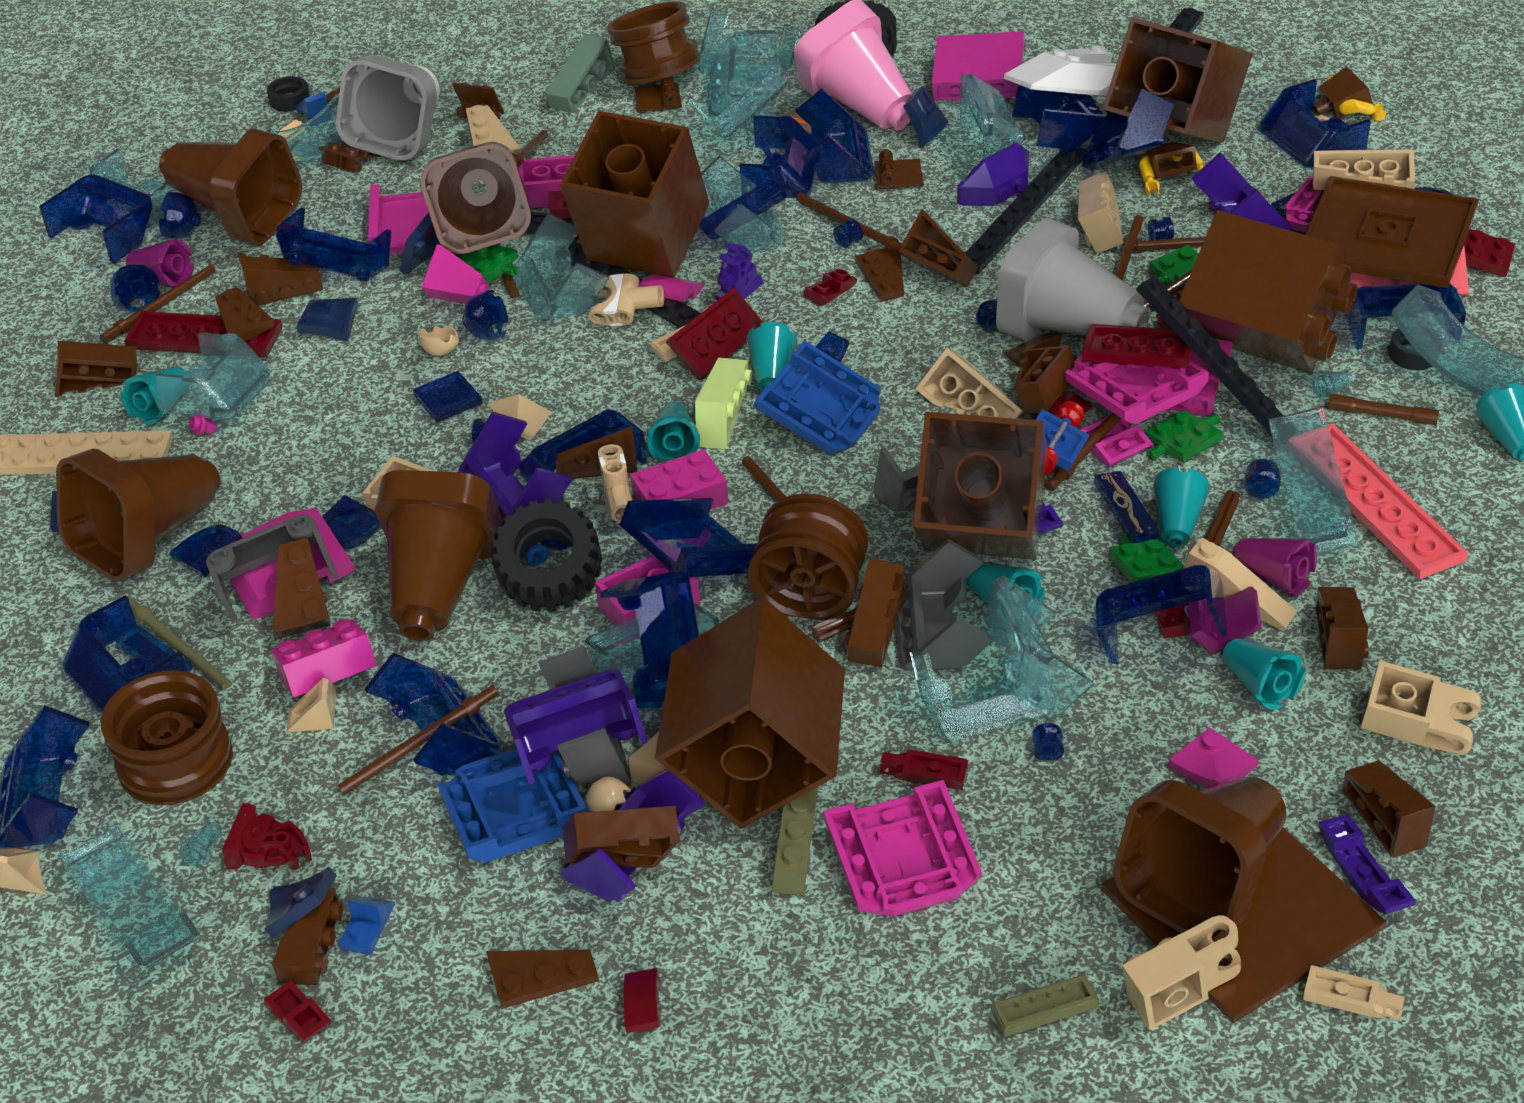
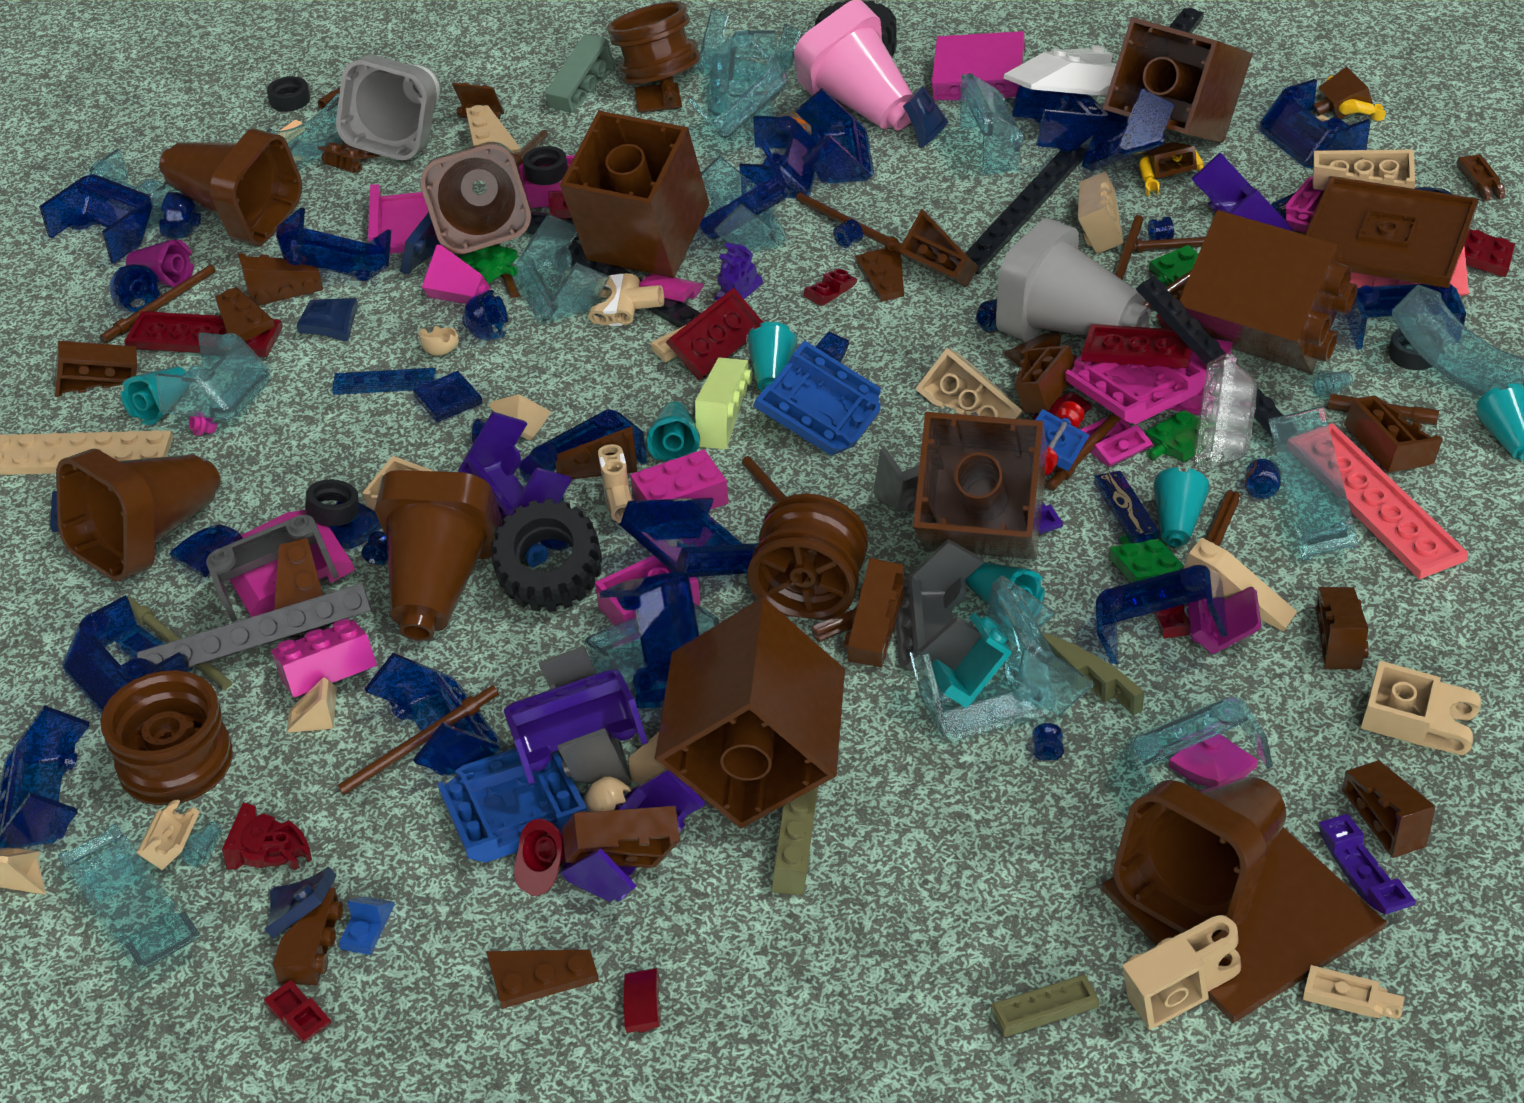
blue slope [295,92,330,126] -> none
dark pink wedge [823,780,982,916] -> none
reddish brown hinge [874,149,924,189] -> none
dark red hinge [880,749,969,790] -> none
dark purple wedge [957,143,1029,206] -> none
teal cone [1223,638,1306,710] -> none
magenta cone [1232,538,1317,596] -> none
none -> tan hinge [136,800,200,870]
none -> plate [137,583,372,676]
none -> black tyre [305,479,359,526]
none -> clear blue tile [332,368,436,395]
none -> clear blue wheel [361,531,388,565]
none -> dark red piece [514,819,565,896]
none -> black tyre [523,146,568,185]
none -> teal panel [929,613,1012,708]
none -> olive slope [1040,633,1144,715]
none -> clear light blue windscreen [1123,697,1273,793]
none -> clear windscreen [1192,354,1257,470]
none -> reddish brown wedge [1344,395,1443,473]
none -> reddish brown hinge [1457,154,1506,201]

